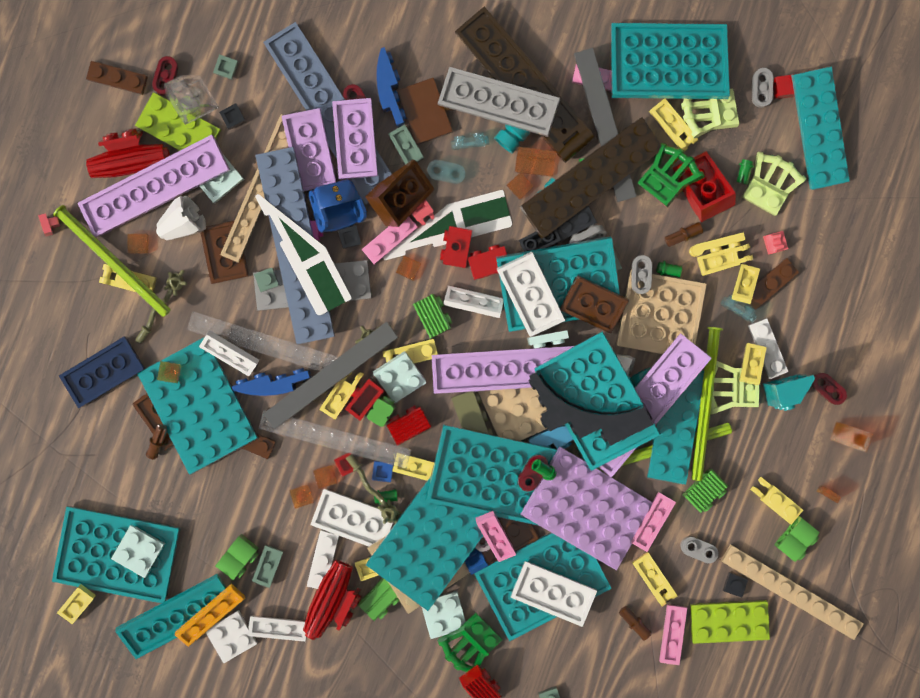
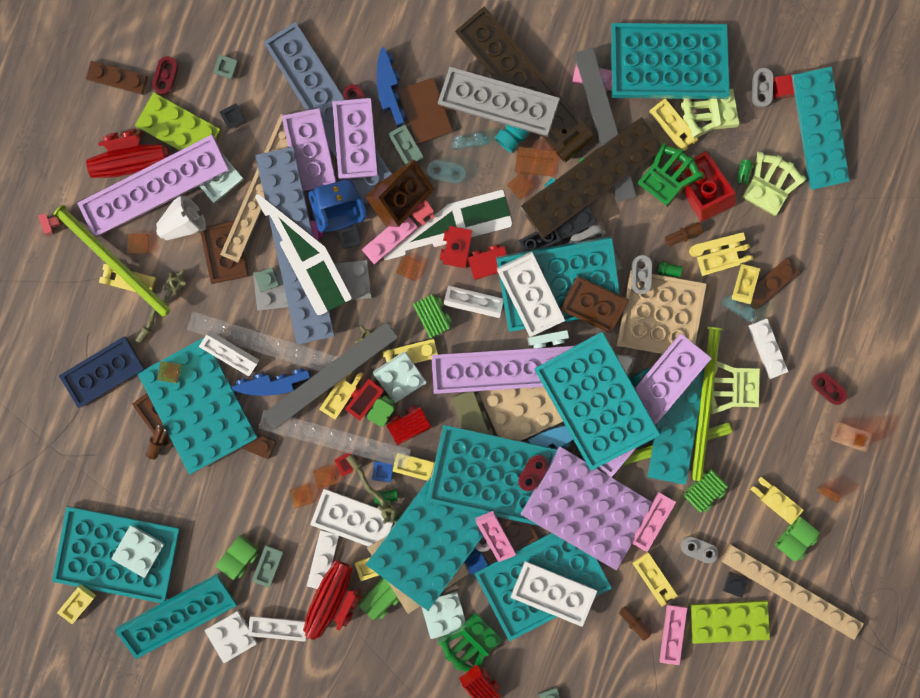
clear slope [164,75,219,125] -> none
light orange tile [175,584,245,647] -> none
black arch [529,370,654,446] -> none
green pin [532,459,557,480] -> none
light yellow plate [739,343,767,385] -> none
teal slope [762,374,815,411] -> none
coral tile [763,231,788,255] -> none

